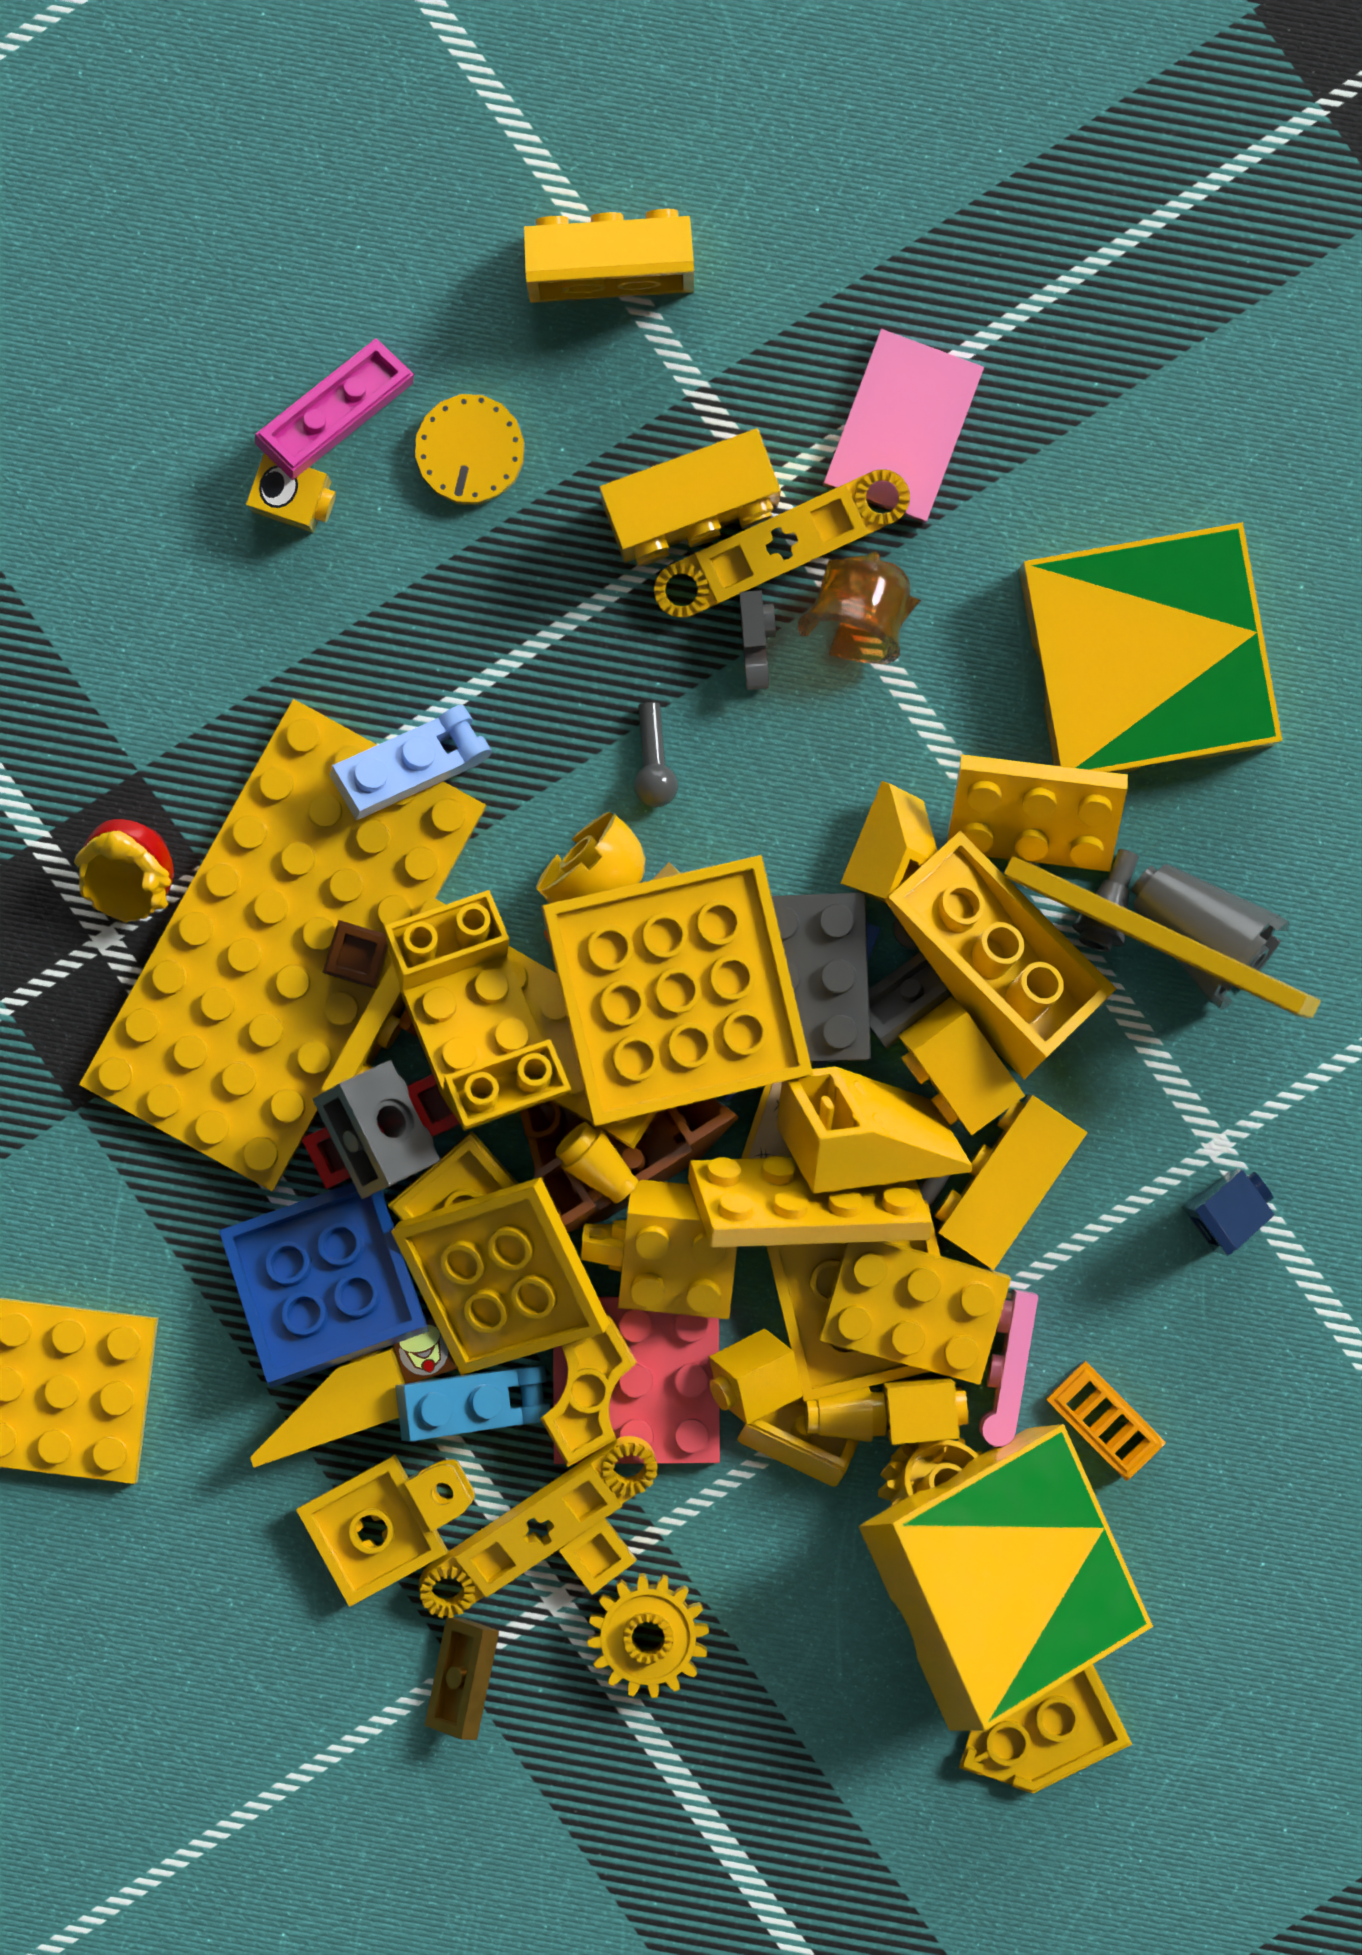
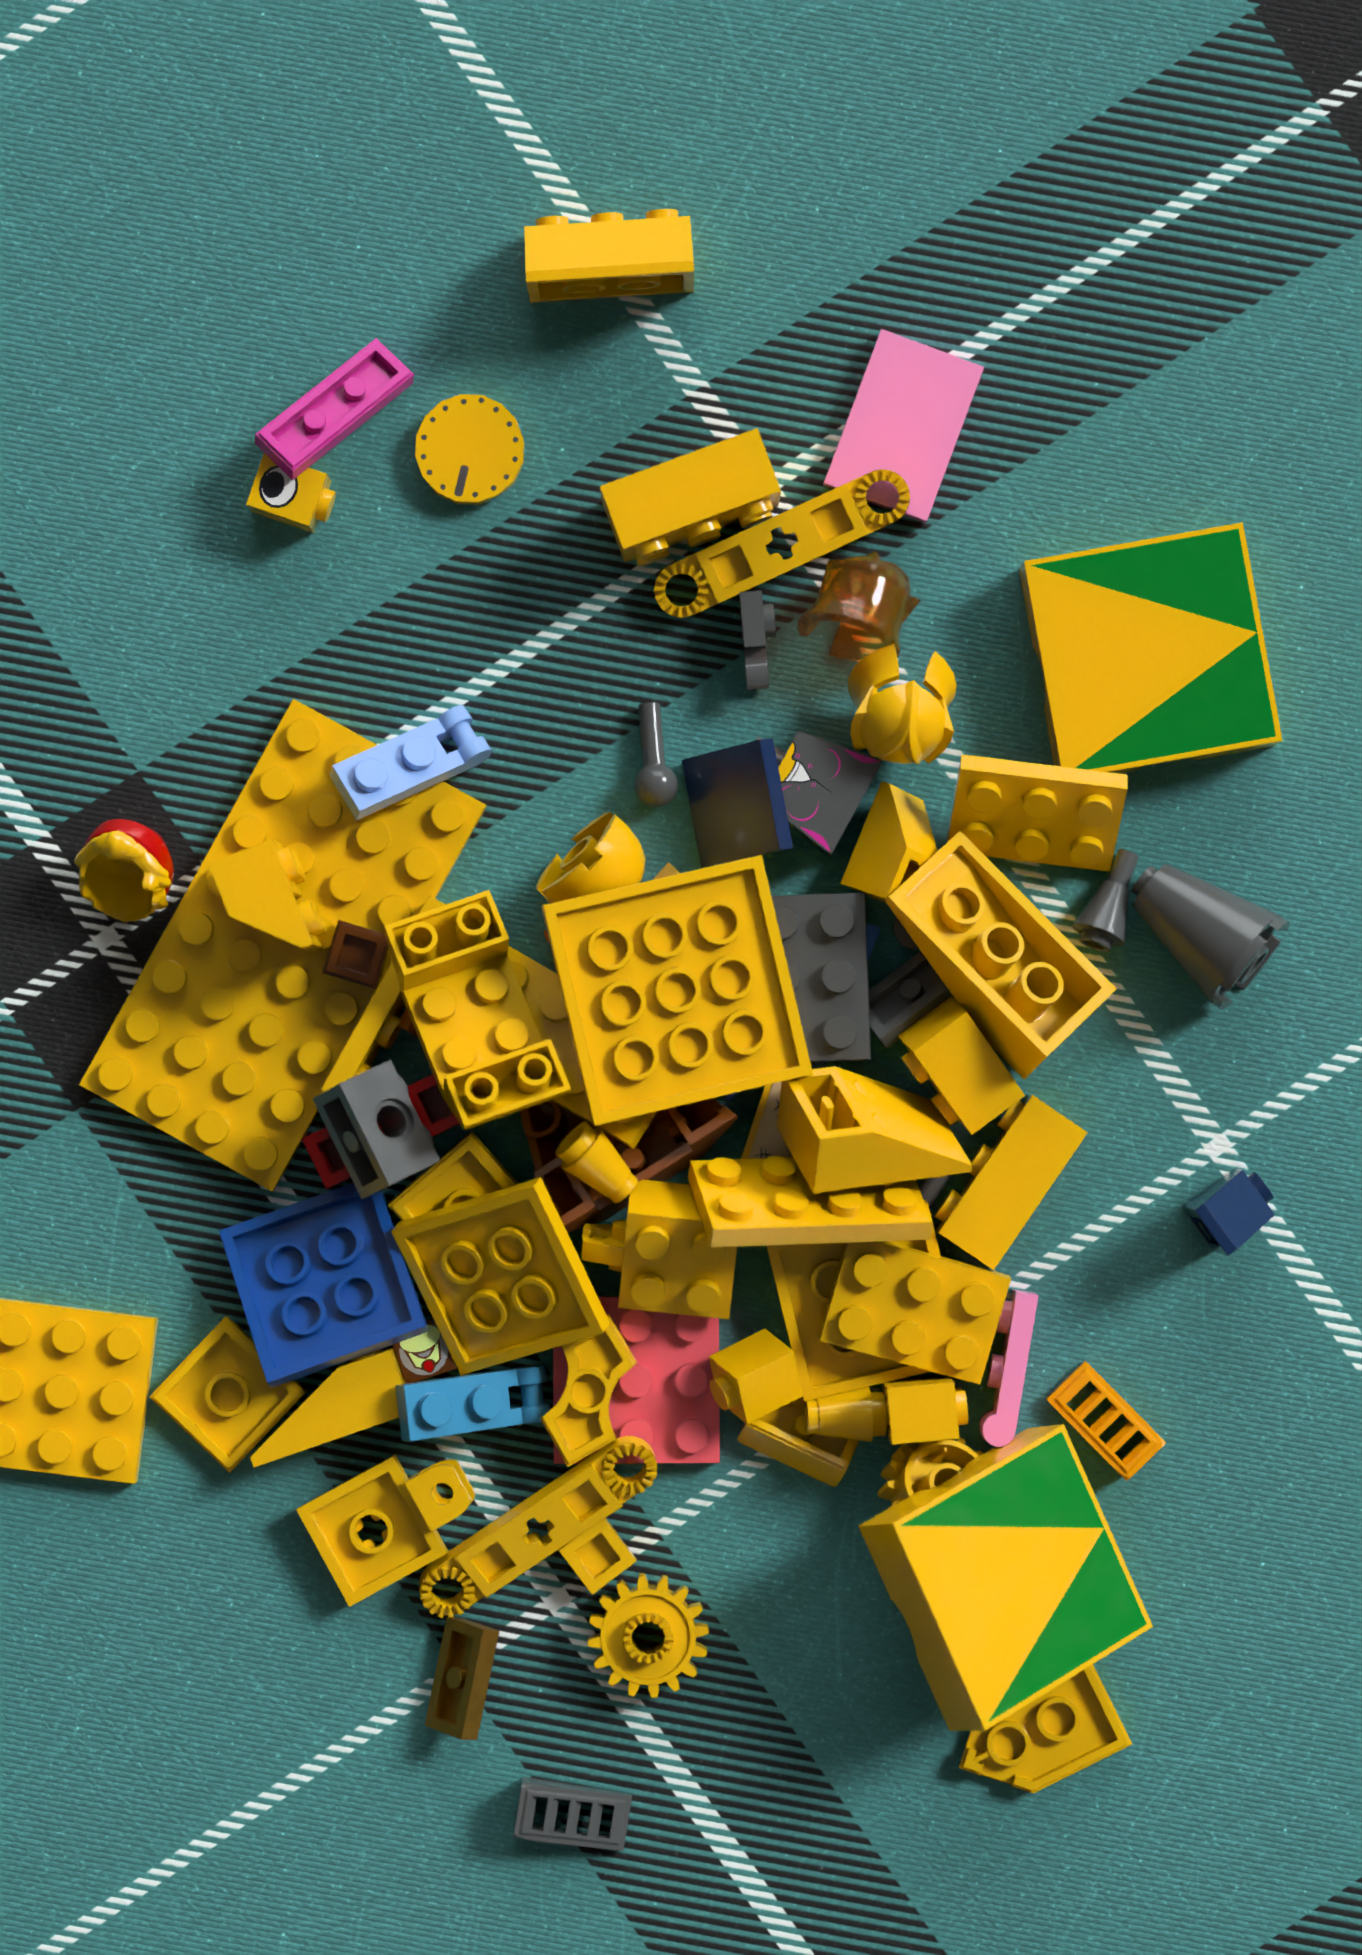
yellow tile [1004,856,1321,1019] -> none
none -> yellow tile [150,1316,307,1473]
none -> yellow slope [208,839,326,952]
none -> dark grey slope [513,1777,632,1851]
none -> tile [682,738,793,868]
none -> dark grey torso [755,731,883,857]
none -> yellow helmet [848,644,957,765]

